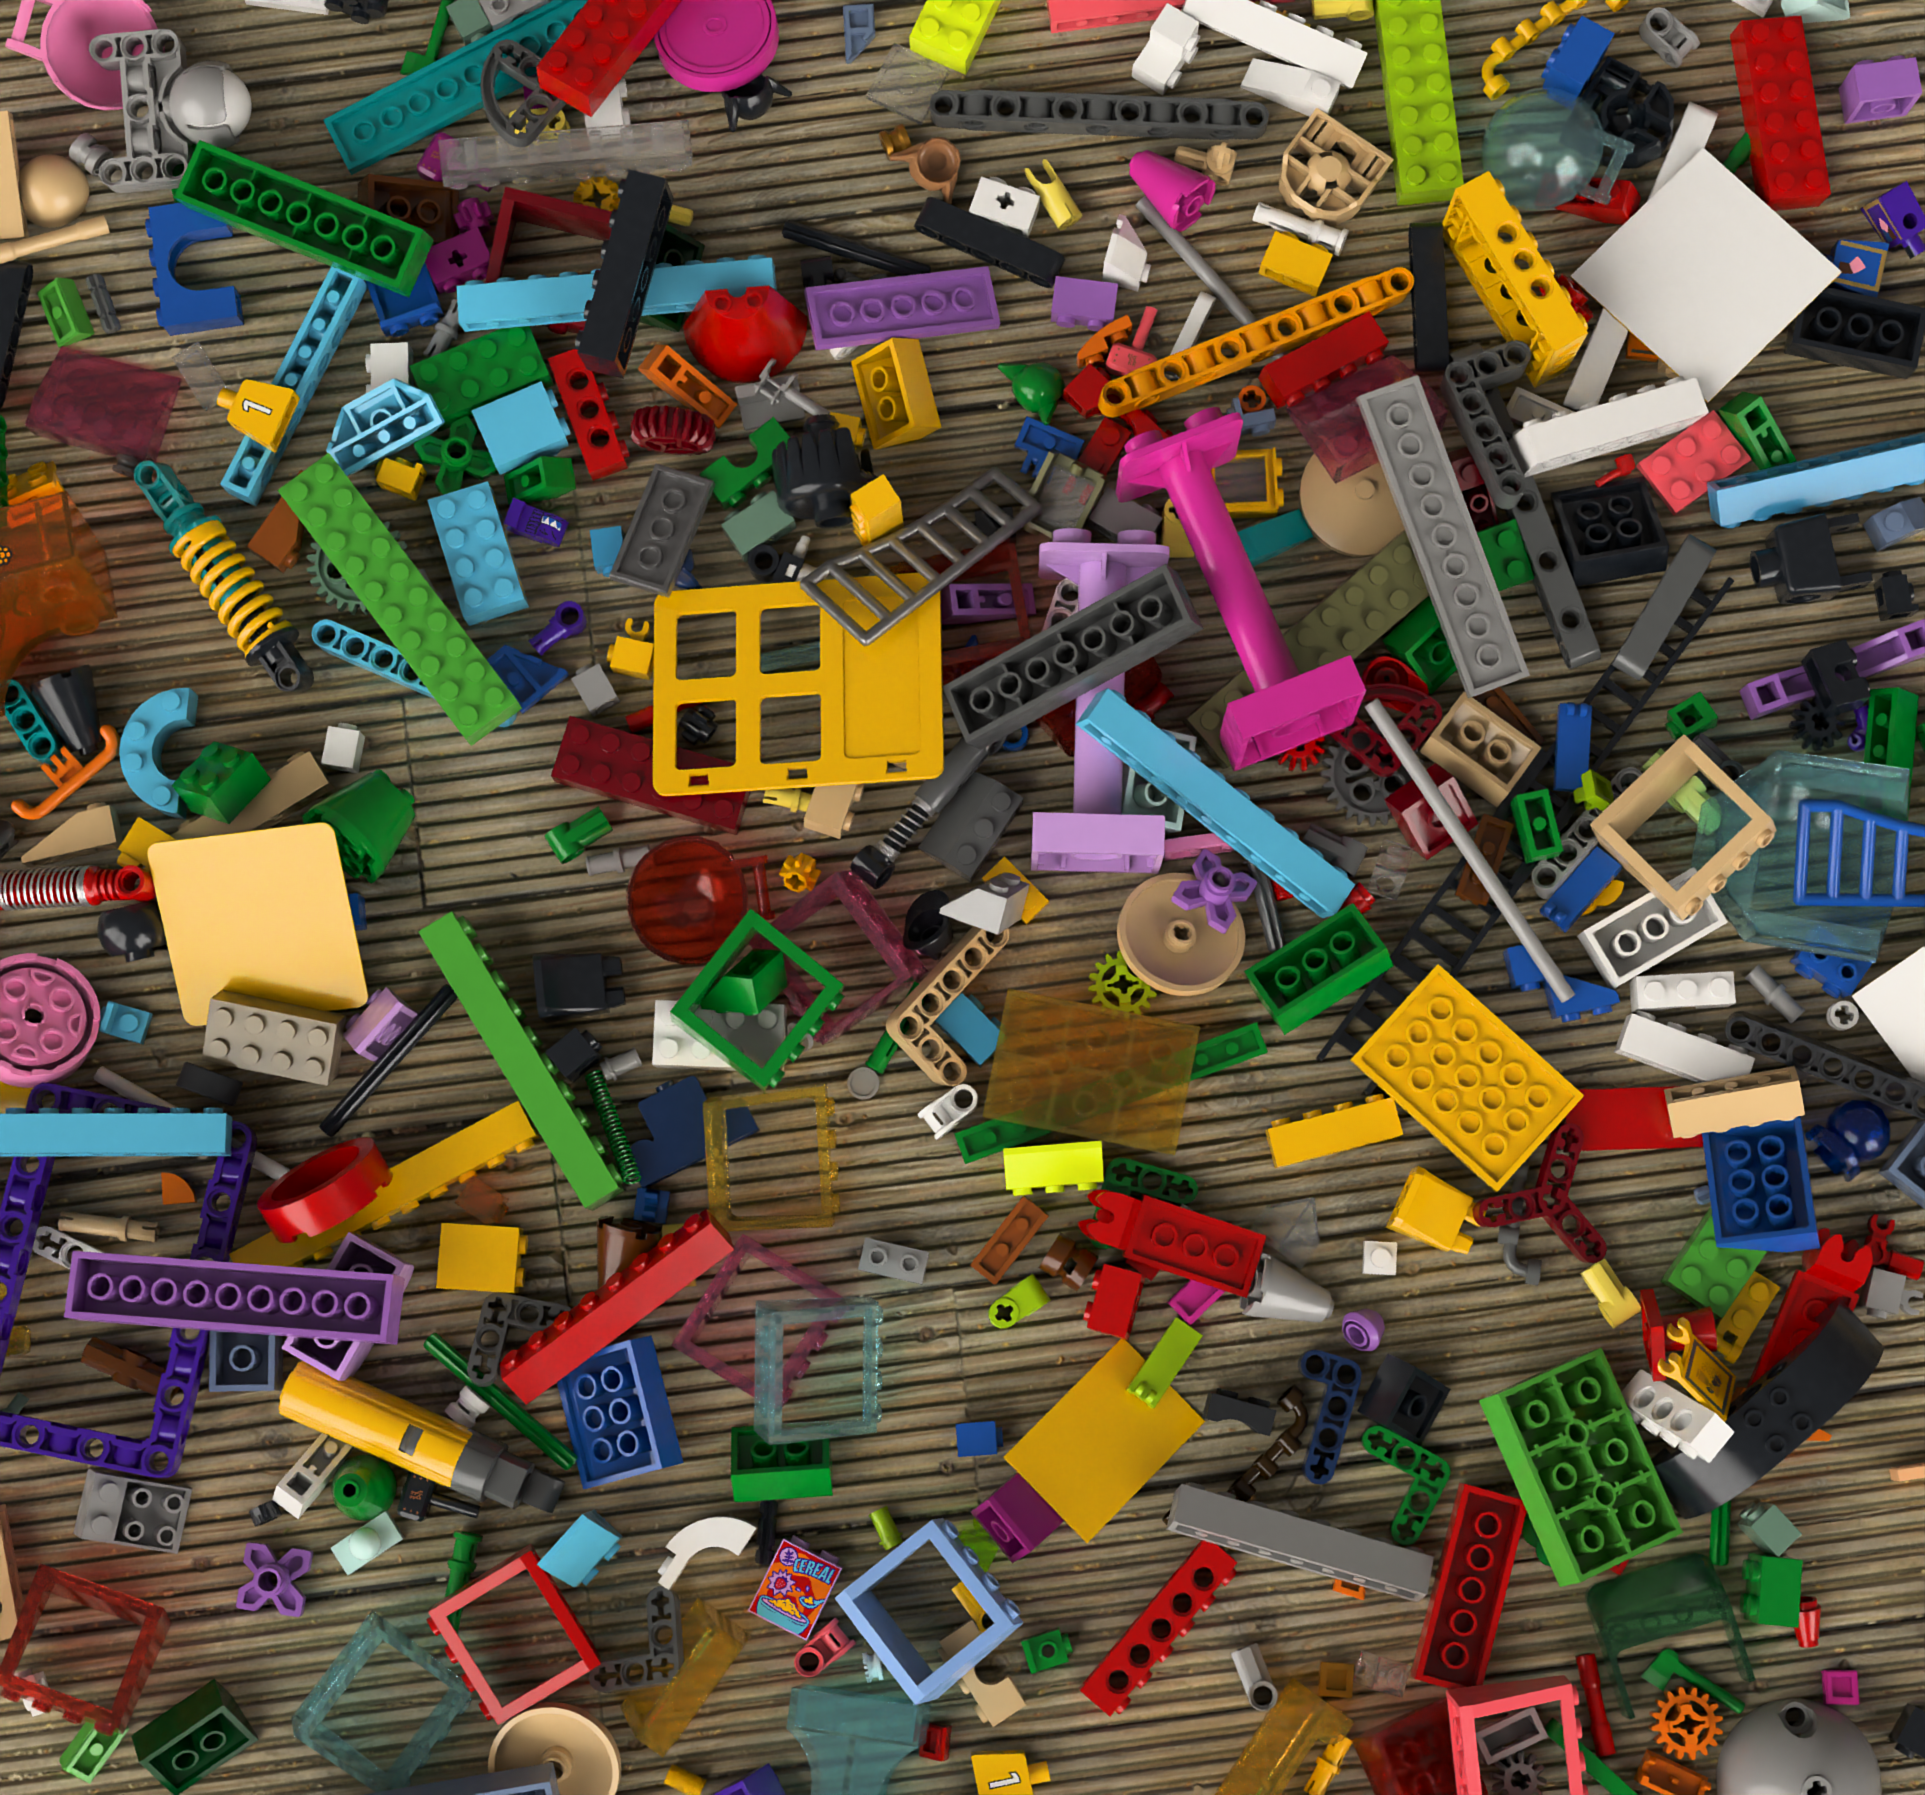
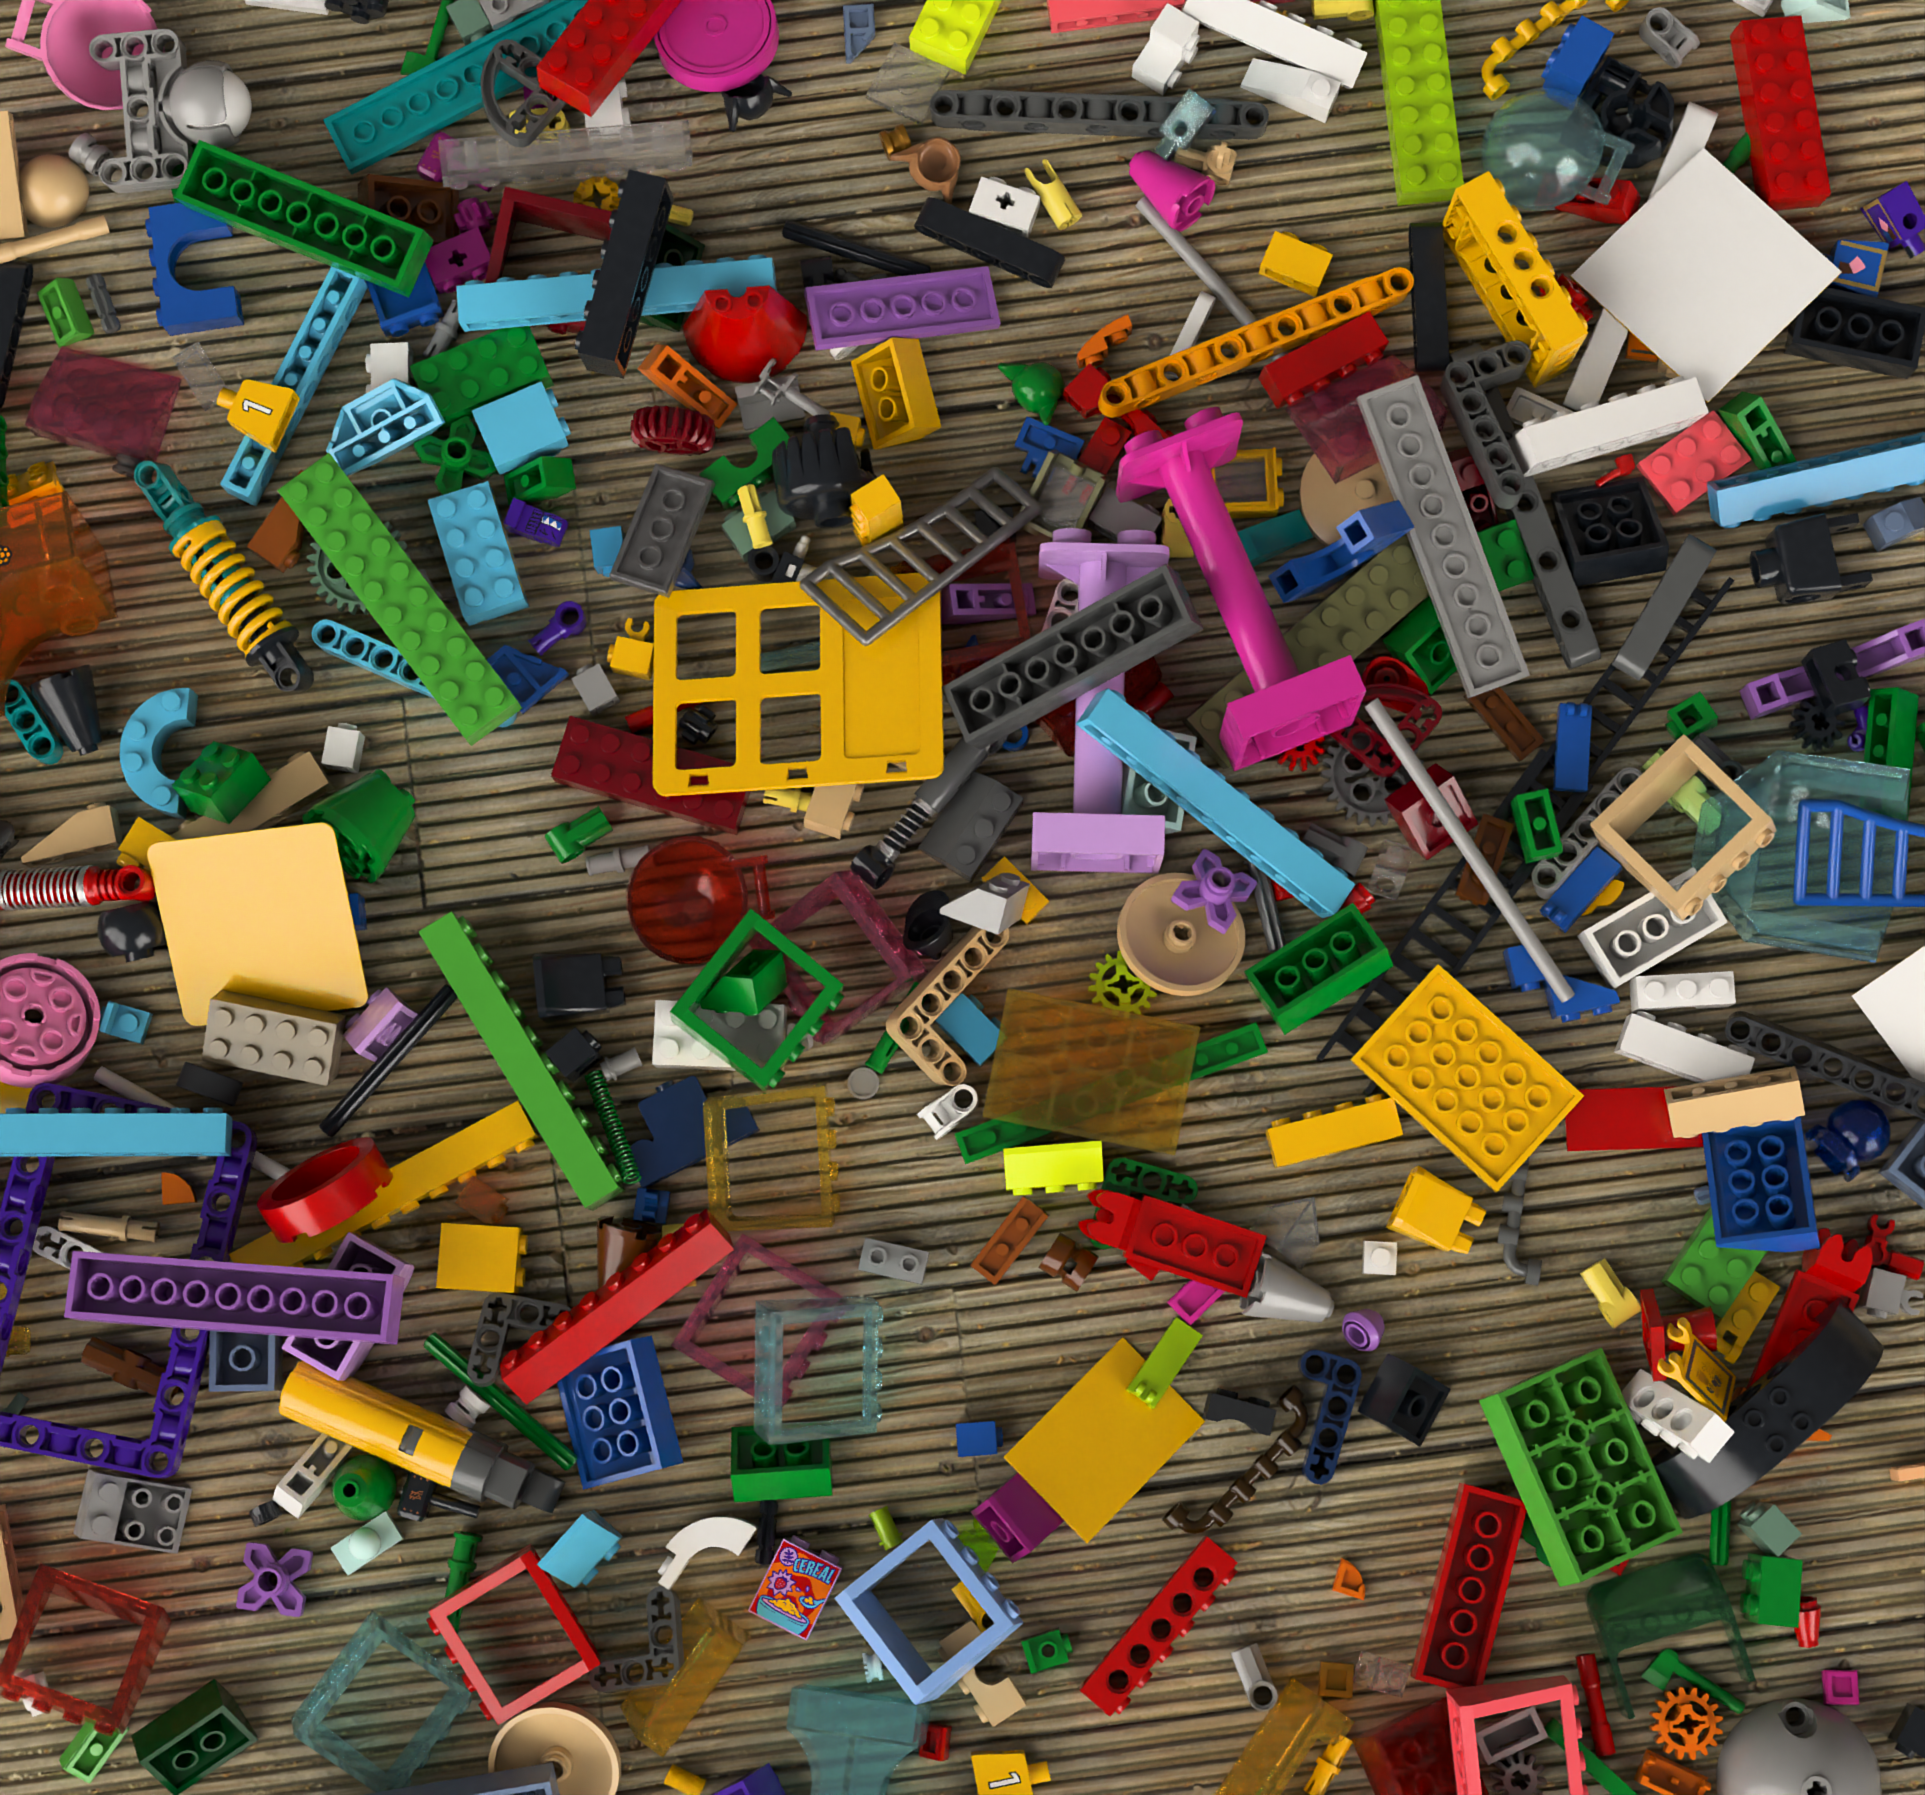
orange piece [11,724,120,820] -> none
yellow brick [374,457,427,501] -> none
red brick [547,349,630,481] -> none
yellow gear [779,852,821,893] -> none
coral piece [794,1617,856,1677] -> none
lime piece [988,1274,1051,1329] -> none
medium lavender brick [1051,276,1118,331] -> none
red brick [1083,1264,1146,1341] -> none
white slope [1102,214,1151,292] -> none
coral piece [1105,306,1158,377] -> none
bright pink hinge [1163,833,1236,861] -> none
light grey brick [1166,1483,1434,1602] -> none
sand blue bracket [1227,397,1276,437] -> none
orange bush [1238,385,1266,414] -> none
white pin [1253,202,1349,256] -> none
tan connector [1279,108,1394,226] -> none
green beam [1361,1425,1450,1545] -> none
tan slope [1419,691,1542,807] -> none
dark red piece [1473,1123,1607,1263] -> none
lime tile [1573,769,1614,811] -> none
light grey pin [1745,964,1805,1024] -> none
blue brick [1789,926,1872,998] -> none
white bush [1826,1001,1859,1031] -> none
medium lavender brick [1839,55,1922,124] -> none
black brick [1873,570,1920,621] -> none
none -> light yellow axle [737,484,773,549]
none -> clear light blue torso [1154,88,1217,162]
none -> blue arch [1268,500,1415,603]

